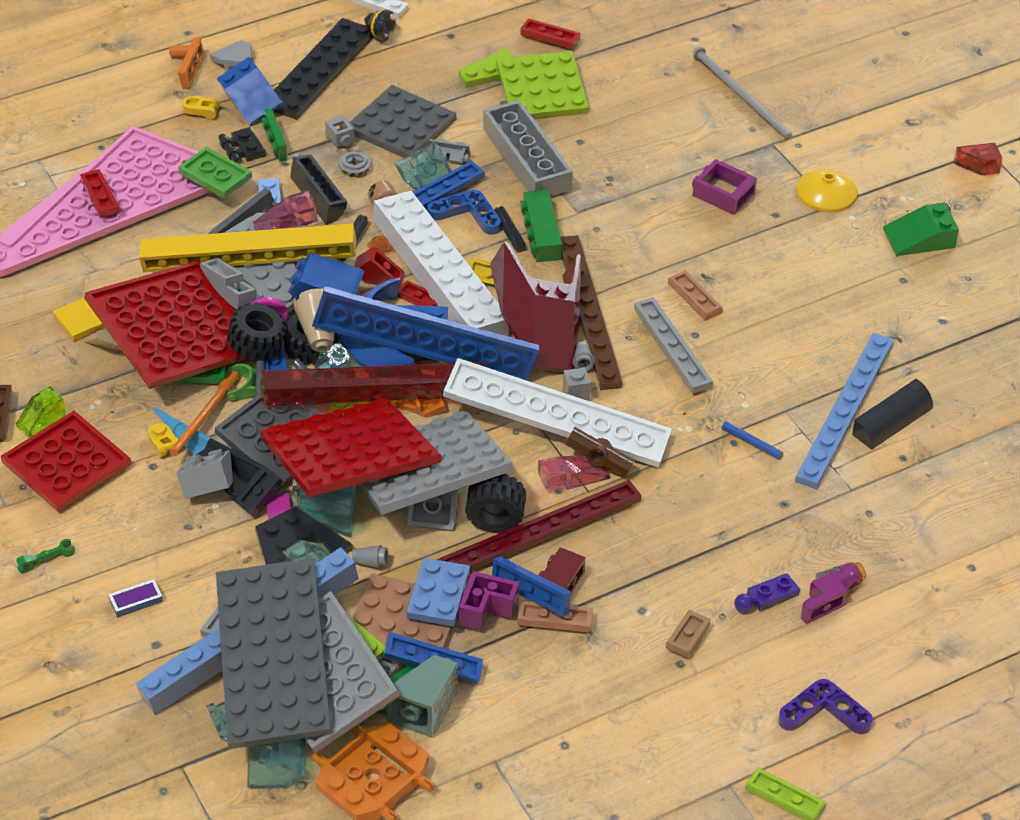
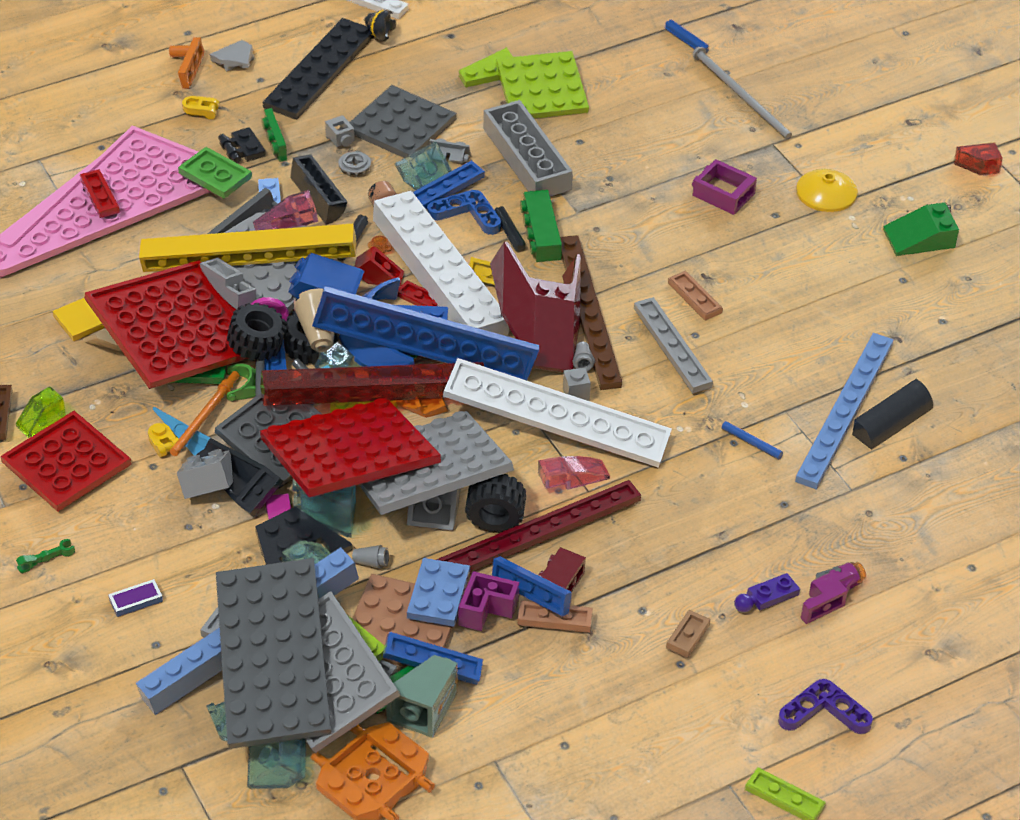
slope [217,57,283,126] -> none
red plate [520,18,581,49] -> none
reddish brown piece [565,427,635,478] -> none
none -> blue axle [665,19,709,53]

